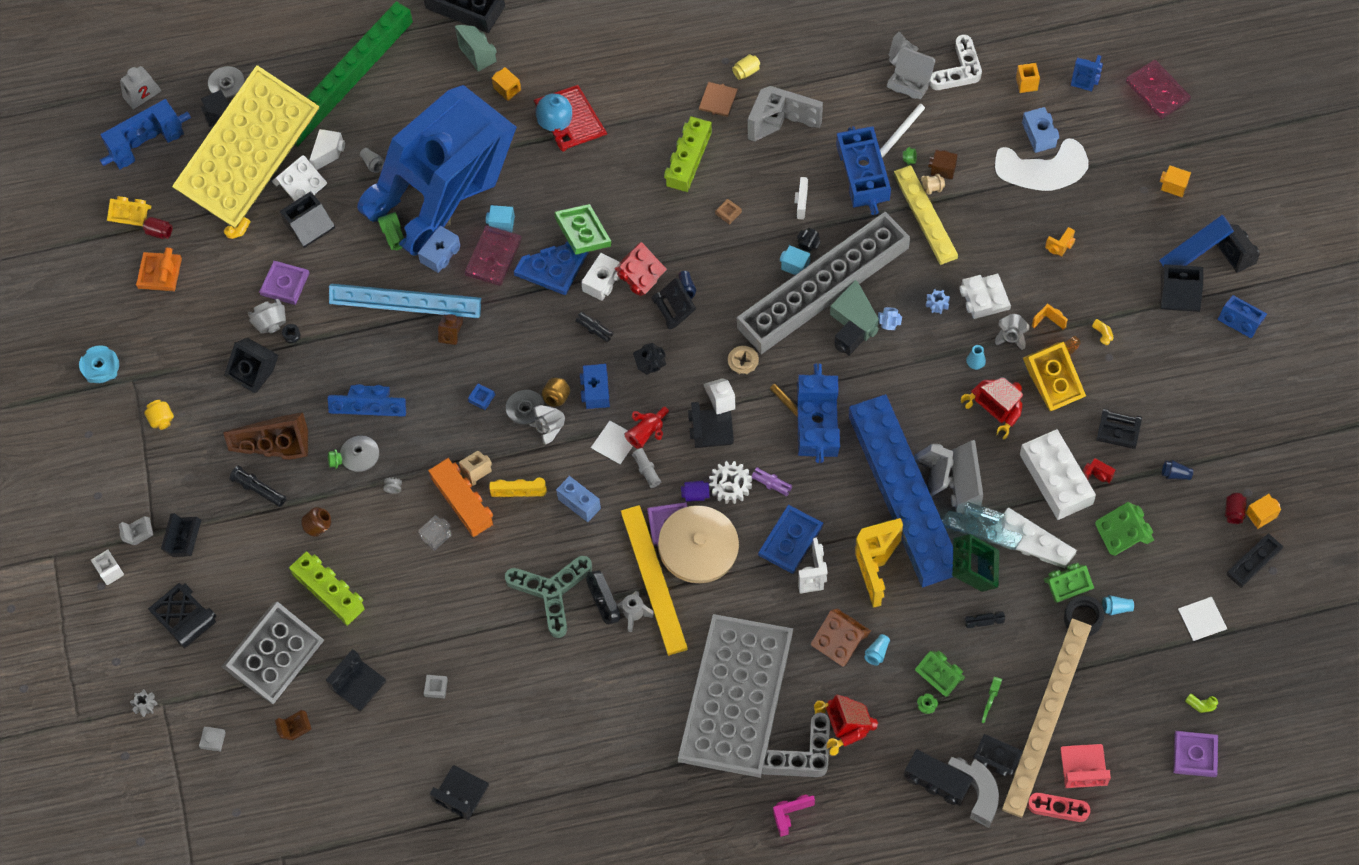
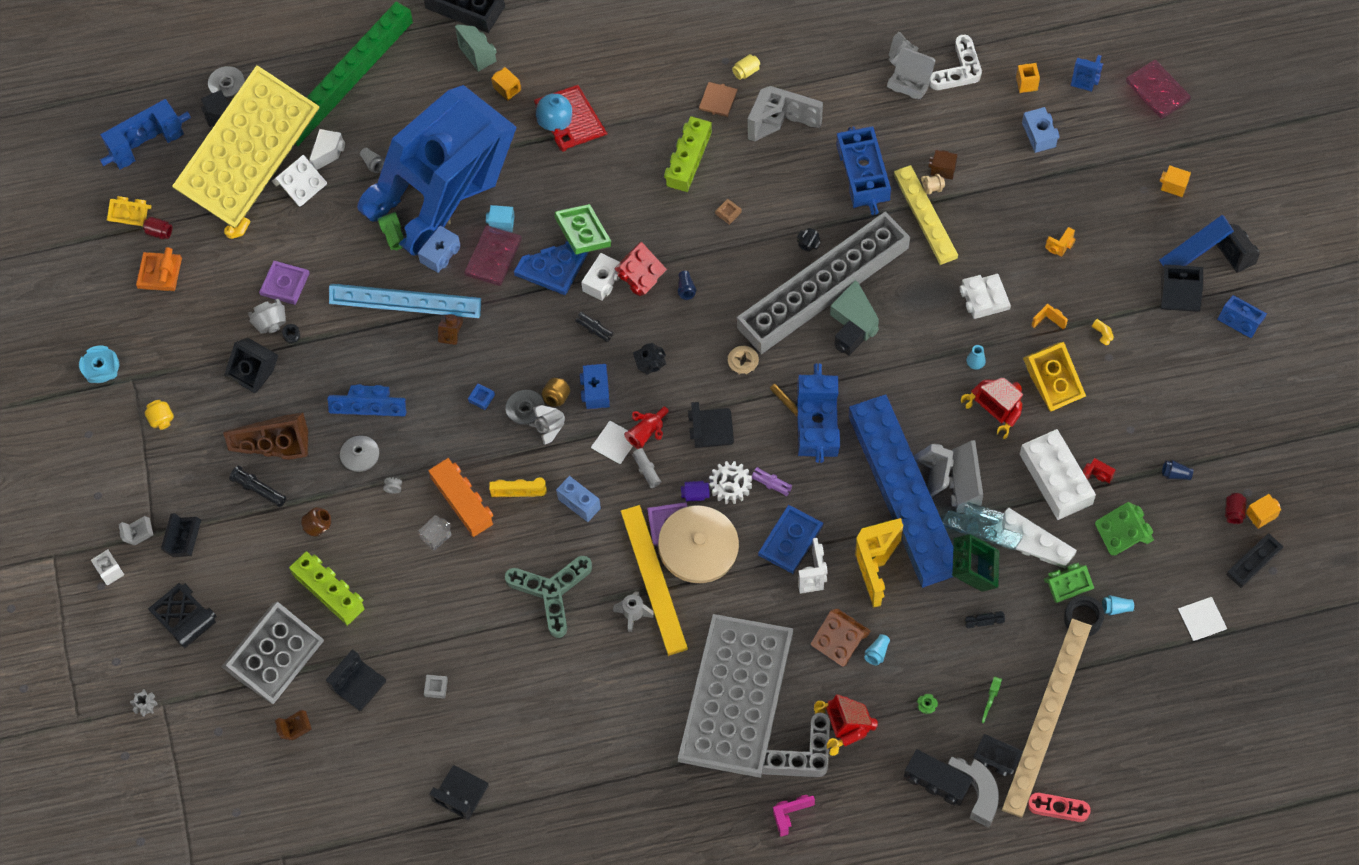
light grey torso [120,66,162,109] -> none
light grey plate [199,727,226,752] -> none
slope [280,191,335,248] -> none
bright green plate [328,449,342,469] -> none
tan brick [459,451,492,486] -> none
black beam [586,570,620,624] -> none
black plate [651,278,696,329] -> none
white slope [704,378,735,414] -> none
medium azure brick [780,245,810,275] -> none
white plate [795,177,808,220] -> none
light blue gear [878,307,902,330] -> none
white bar [880,104,925,158] -> none
bright green plate [903,147,917,166] -> none
bright green bracket [915,651,965,697] -> none
light blue gear [926,289,950,314] -> none
white sticker [995,138,1088,191] -> none
light grey brick [995,314,1030,350] -> none
coral bracket [1060,744,1111,788] -> none
clear orange tile [1064,336,1081,356] -> none
black plate [1096,408,1142,449] -> none
medium lavender tile [1173,731,1218,777] -> none
lime arm [1185,694,1218,713] -> none

